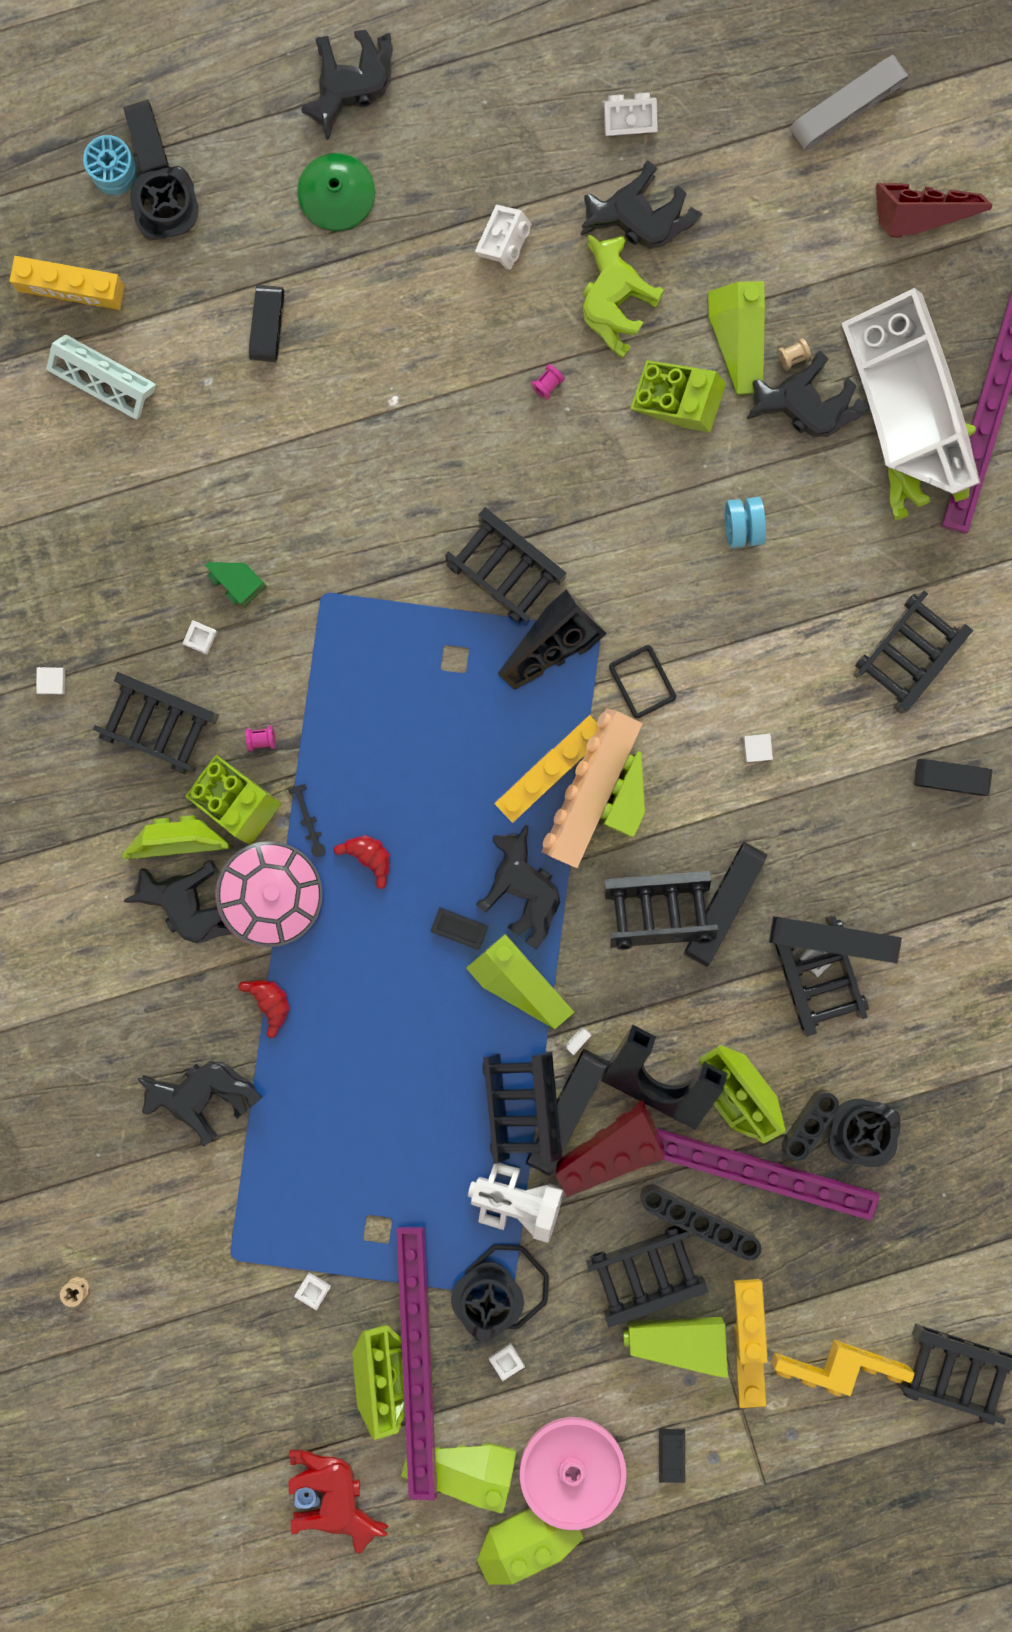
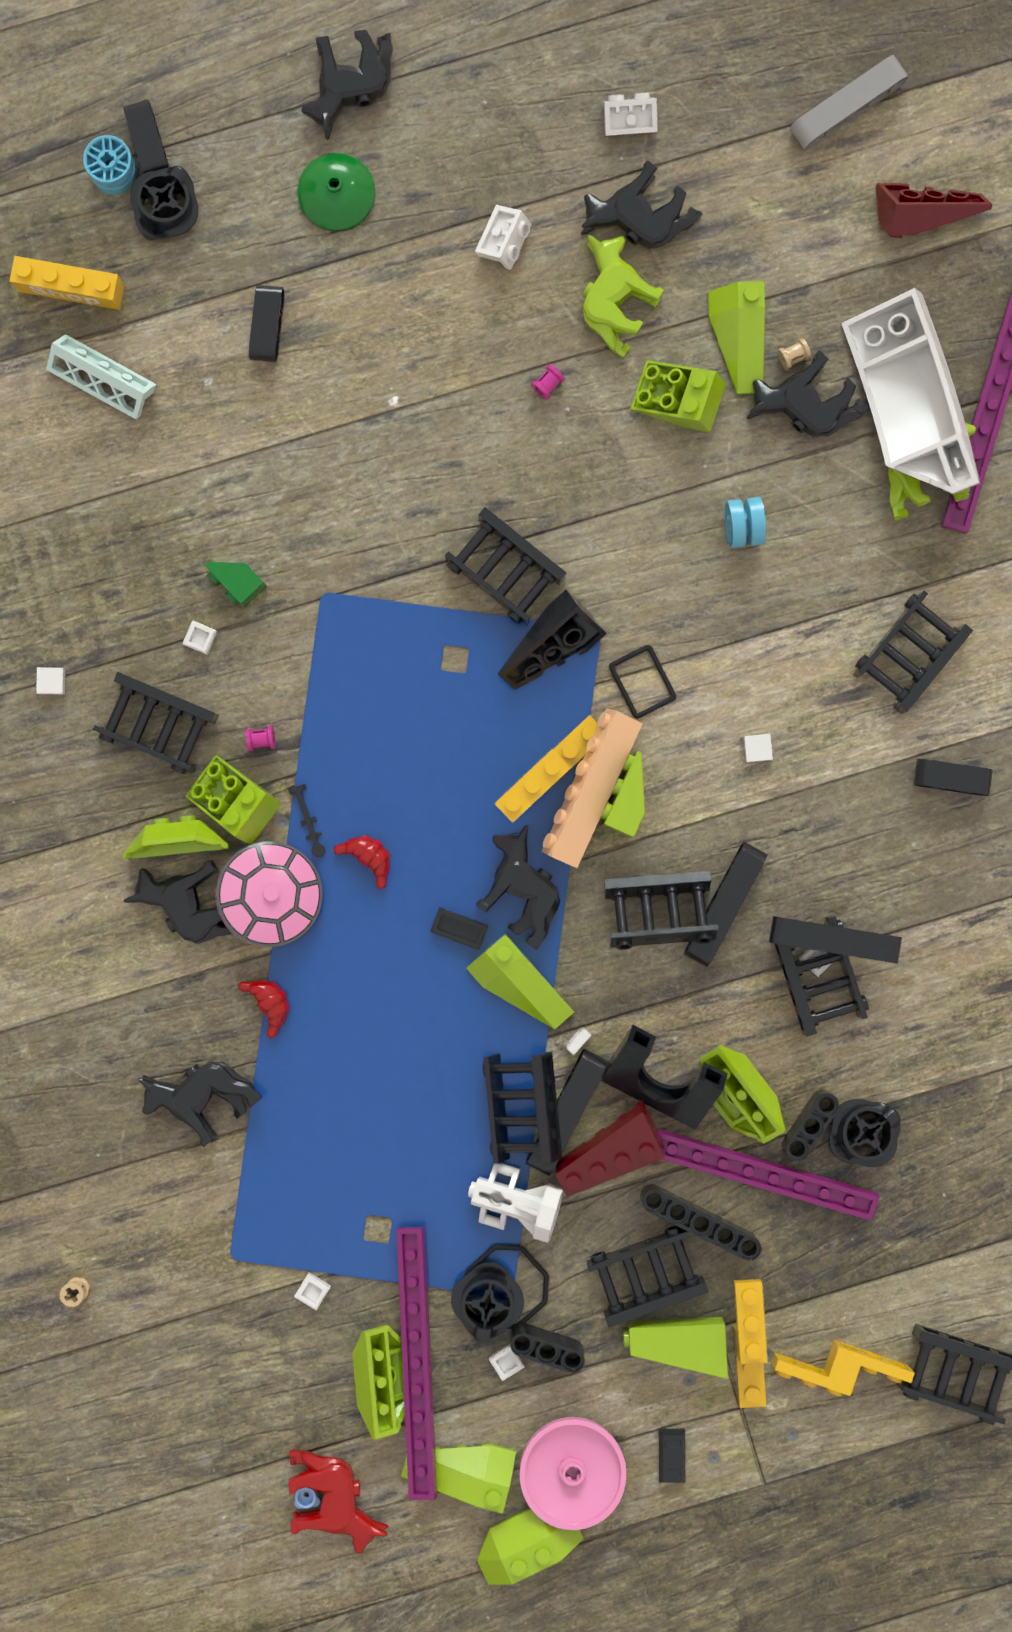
none -> black beam [510,1323,585,1373]

